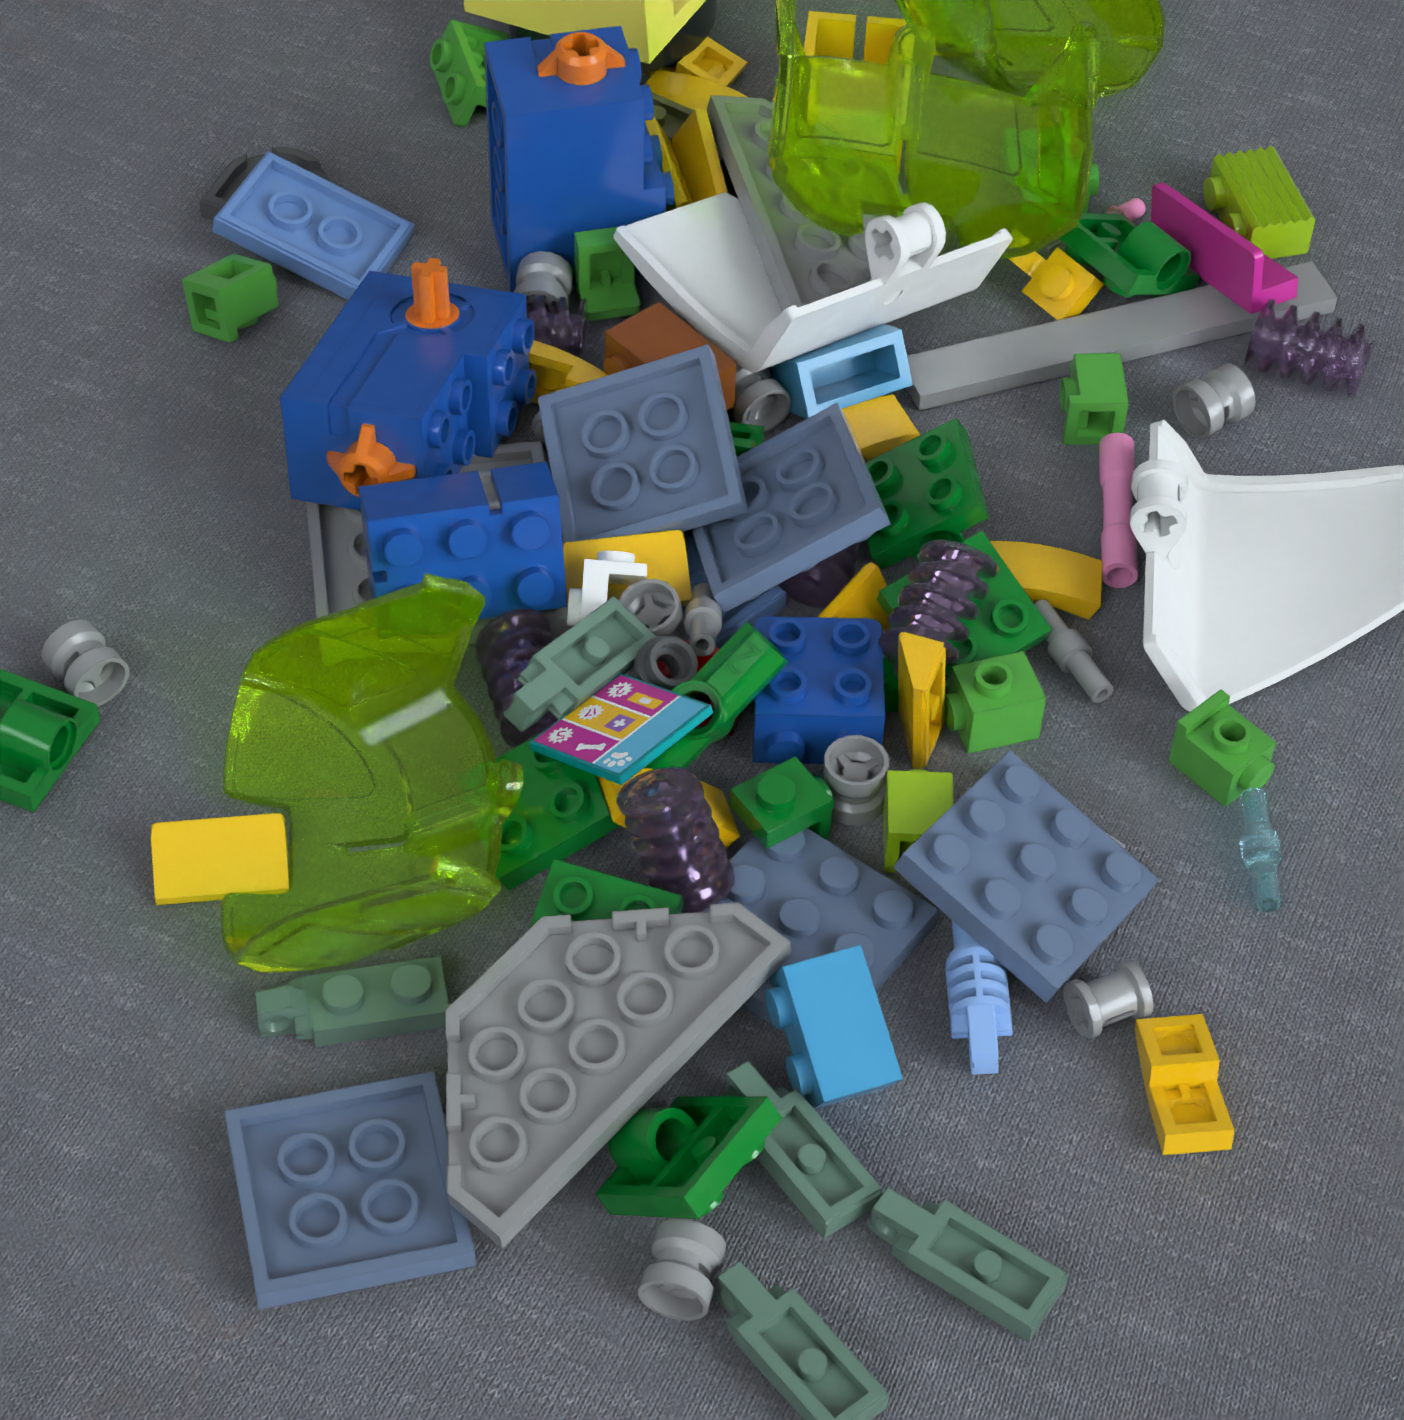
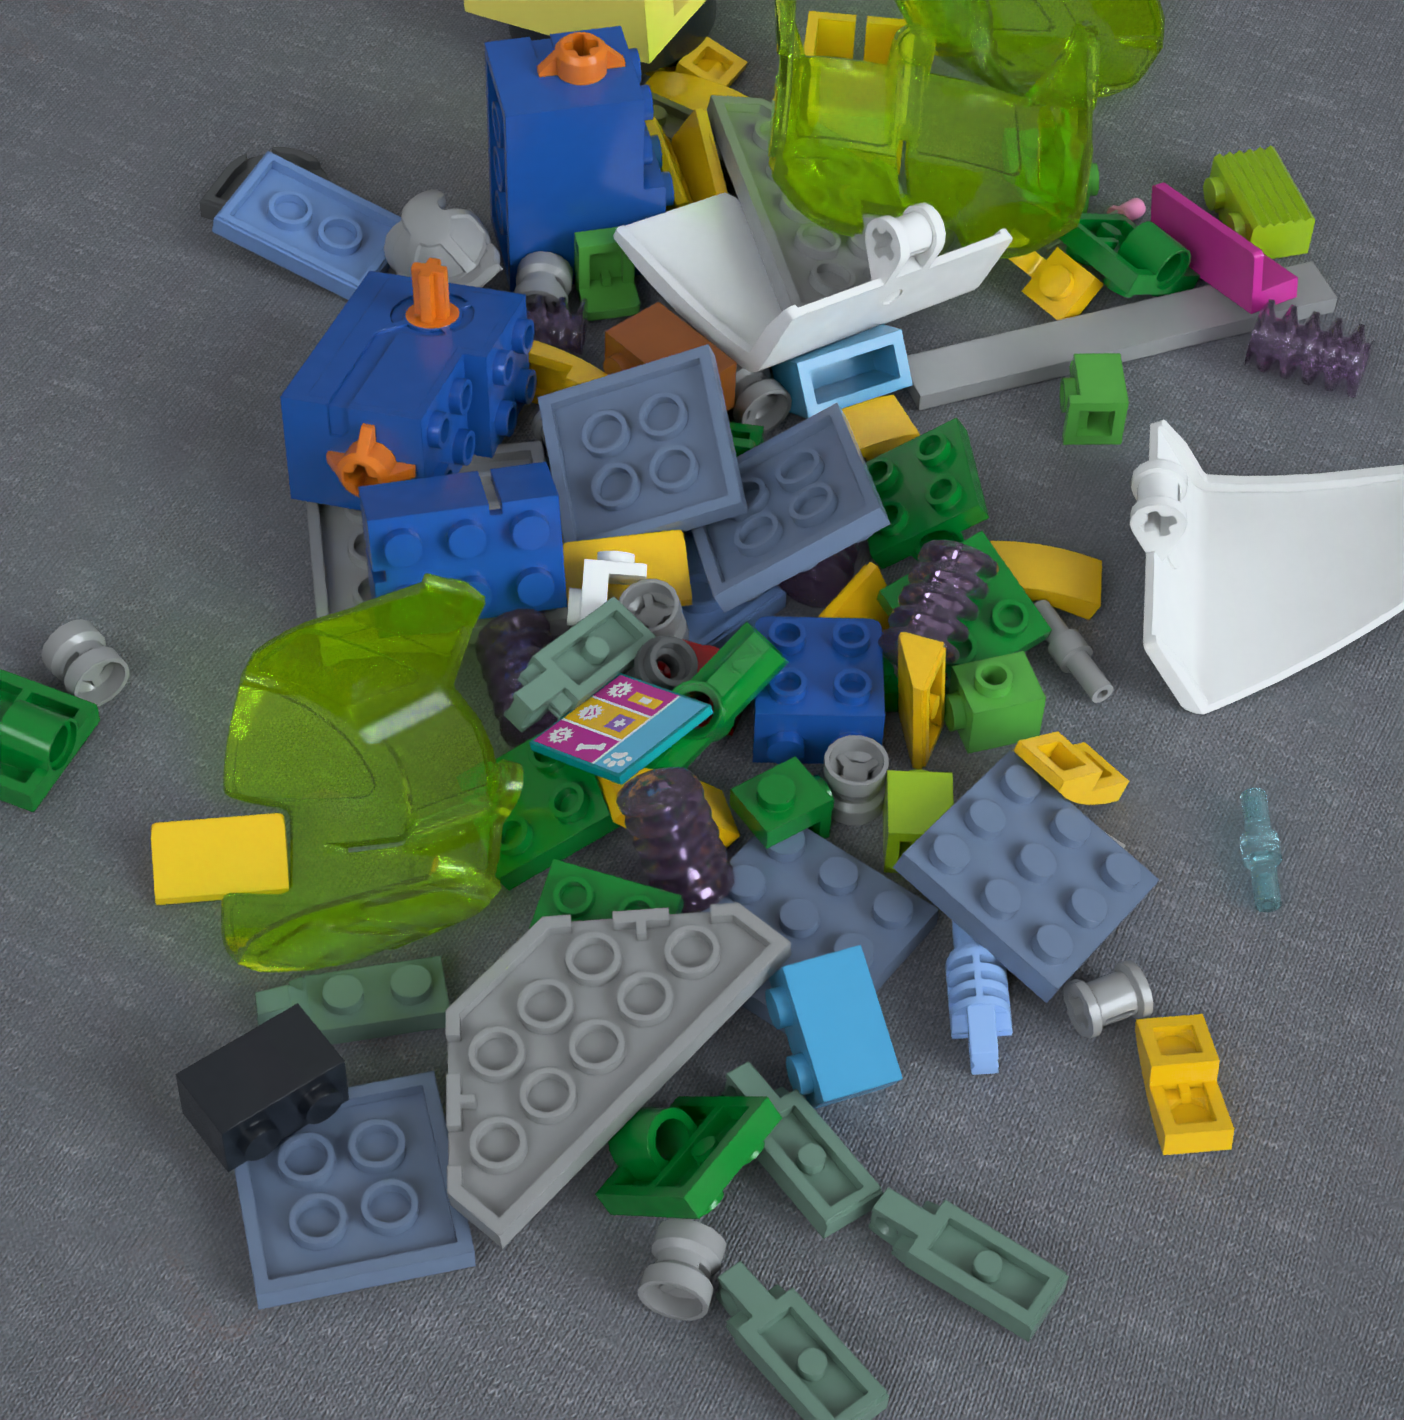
bright green brick [182,253,279,343] -> none
bright green bracket [430,19,509,127] -> none
light grey bar [684,583,722,657] -> none
bright pink piece [1099,433,1138,588] -> none
bright green brick [1169,689,1276,807] -> none
light grey wheel [1172,363,1256,439] -> none
none -> black brick [175,1003,349,1172]
none -> light grey helmet [384,189,503,288]
none -> yellow slope [1013,731,1129,805]

